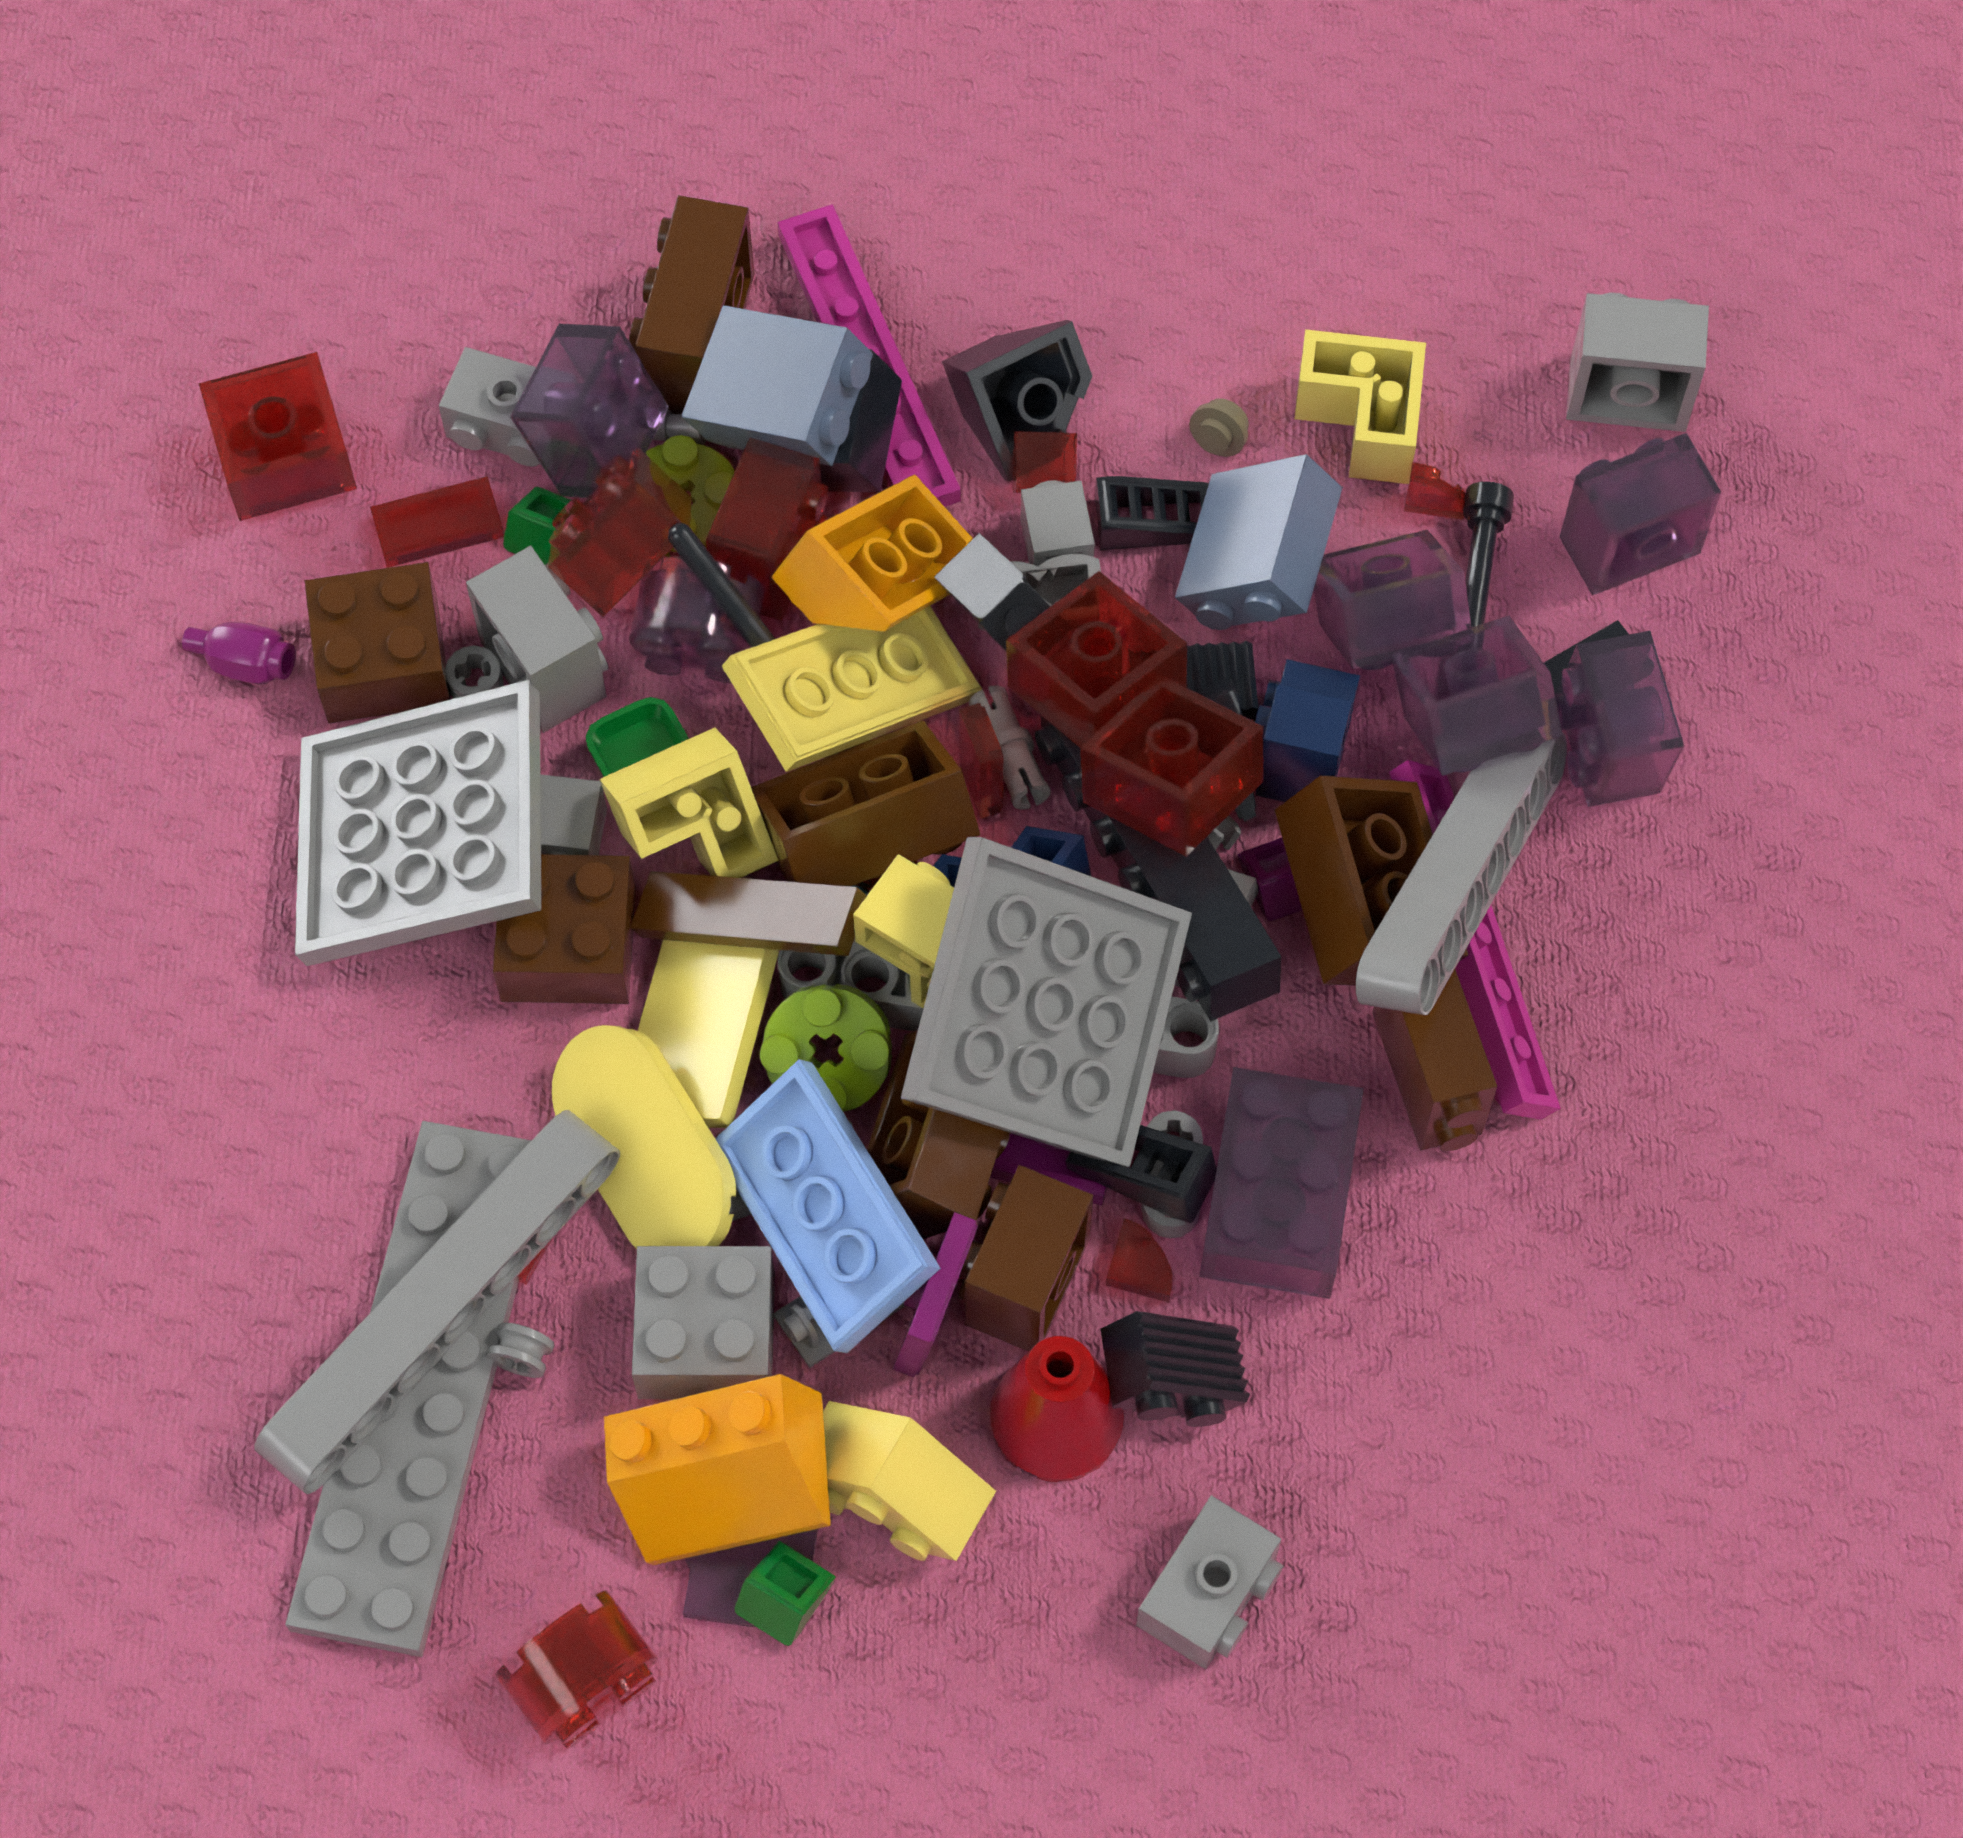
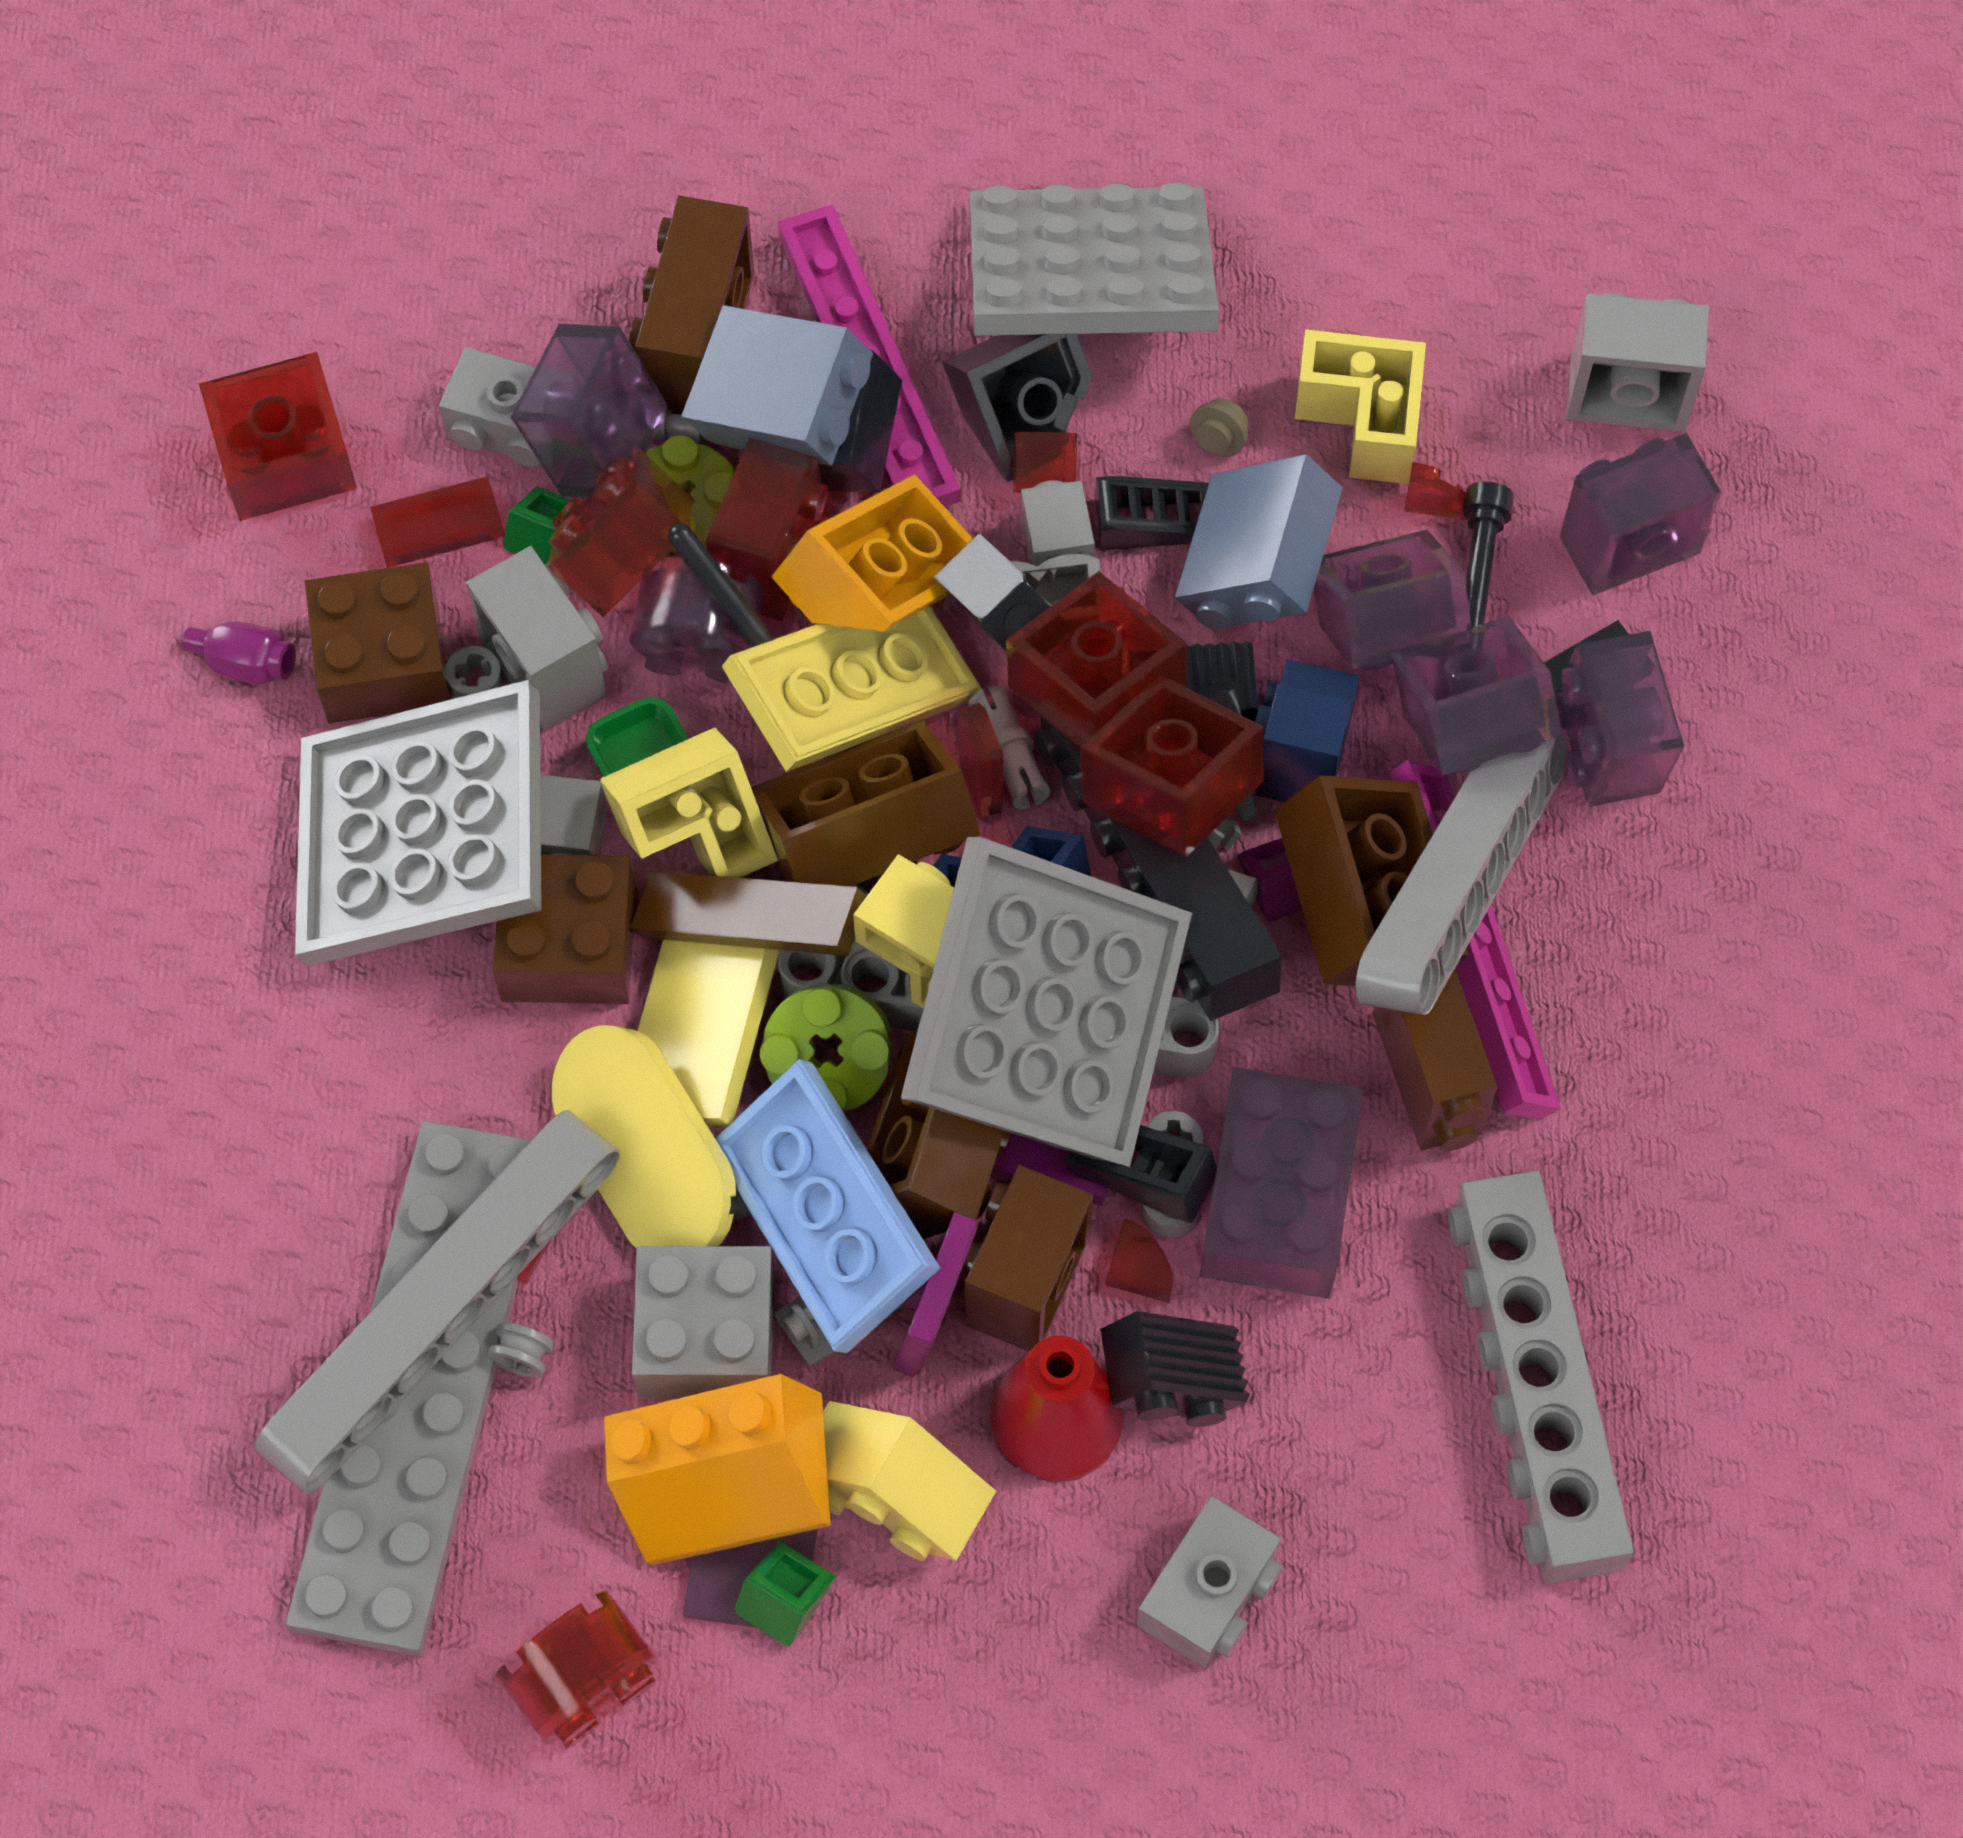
none -> light grey plate [970,183,1219,336]
none -> light grey brick [1448,1170,1634,1584]

